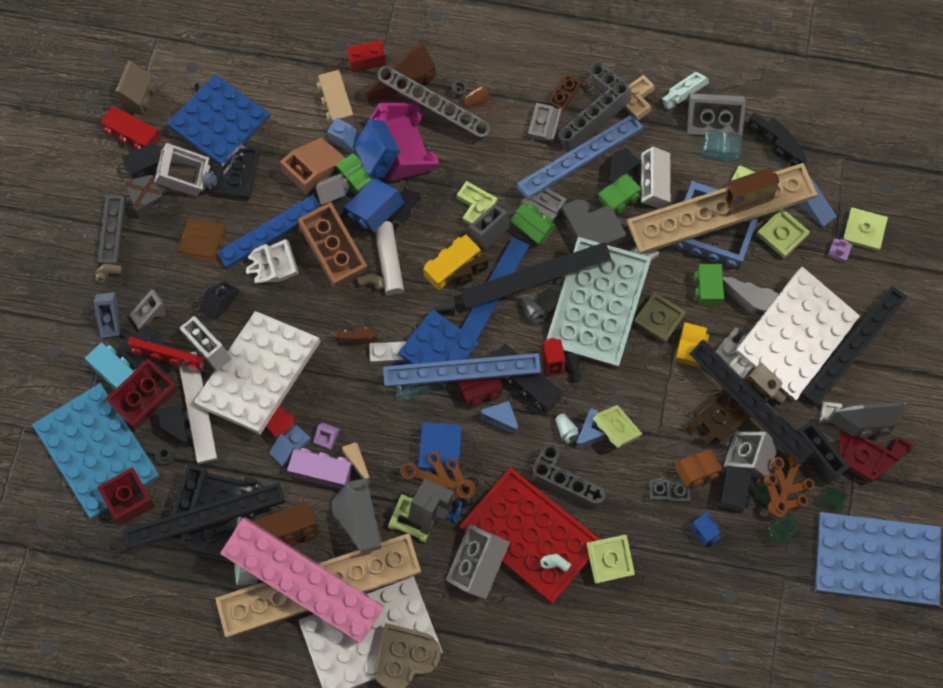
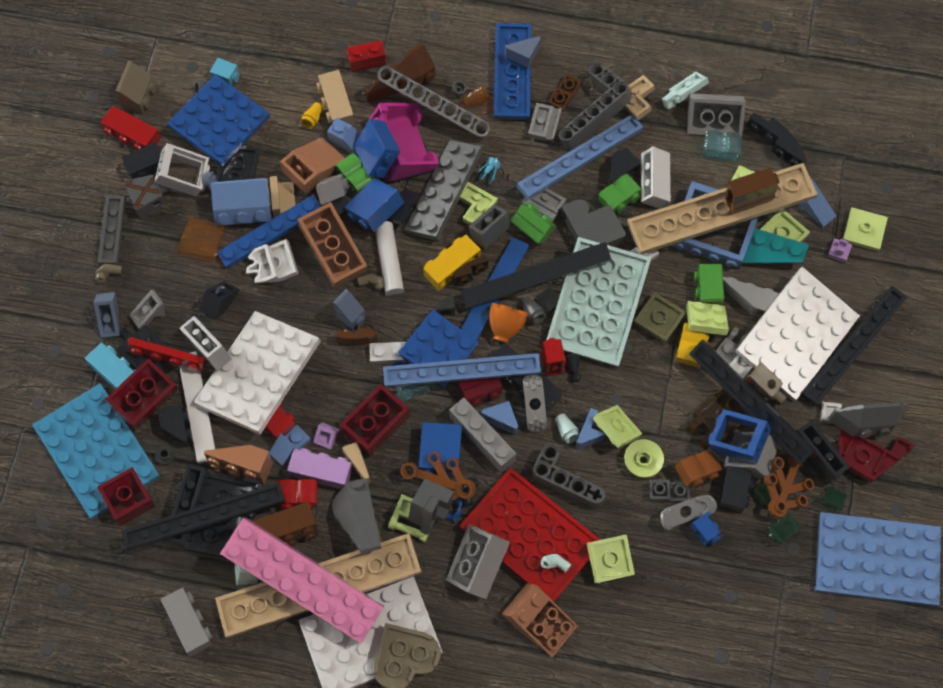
none -> light grey brick [161,587,213,657]
none -> nougat slope [204,445,273,485]
none -> medium azure brick [210,58,240,86]
none -> medium blue slope [211,178,272,226]
none -> tan panel [270,176,295,218]
none -> red brick [277,479,318,510]
none -> yellow cone [300,102,323,129]
none -> sand blue slope [333,289,366,330]
none -> dark red brick [340,384,410,457]
none -> dark grey plate [404,140,483,241]
none -> light grey brick [449,398,516,473]
none -> medium azure piece [477,157,501,185]
none -> orange piece [489,303,528,343]
none -> blue plate [494,23,531,120]
none -> nougat slope [502,583,577,657]
none -> sand blue slope [505,36,540,68]
none -> light grey piece [523,375,547,433]
none -> yellowish green dish [624,439,664,478]
none -> light grey piece [660,495,717,531]
none -> yellowish green plate [686,301,729,335]
none -> blue window [708,409,771,465]
none -> teal wing [742,228,809,264]

